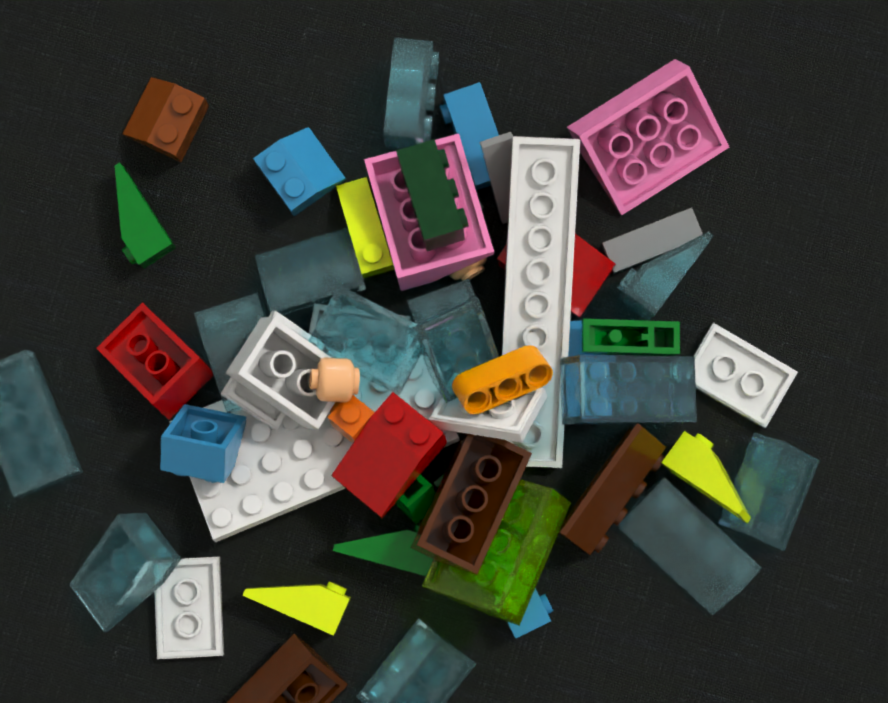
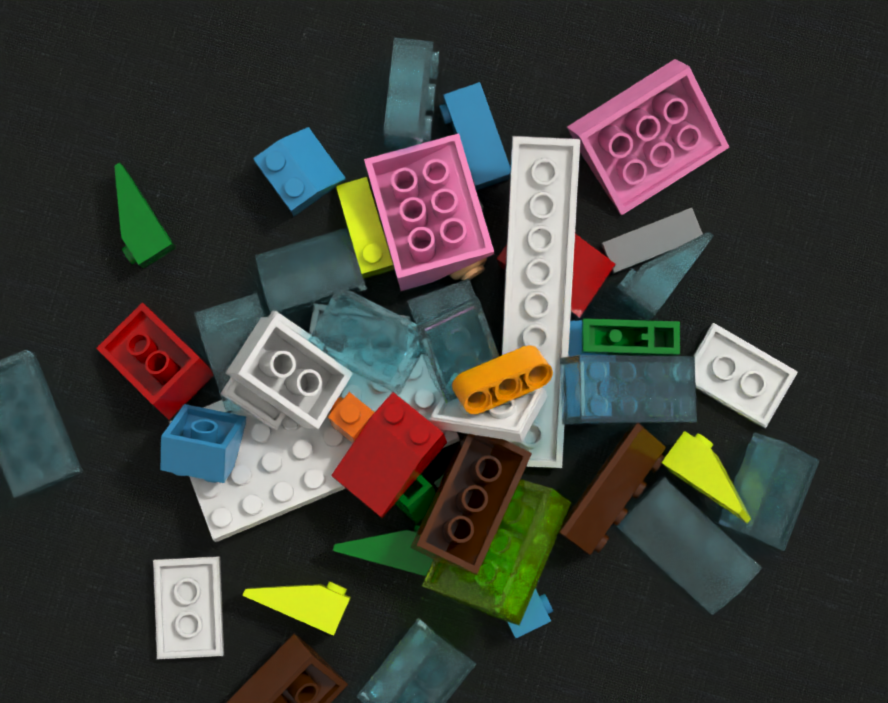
clear light blue slope [69,513,181,632] -> none
dark orange slope [123,77,209,162] -> none
light nougat head [309,357,360,402] -> none
dark green brick [396,139,469,251] -> none
light grey tile [479,132,513,224] -> none

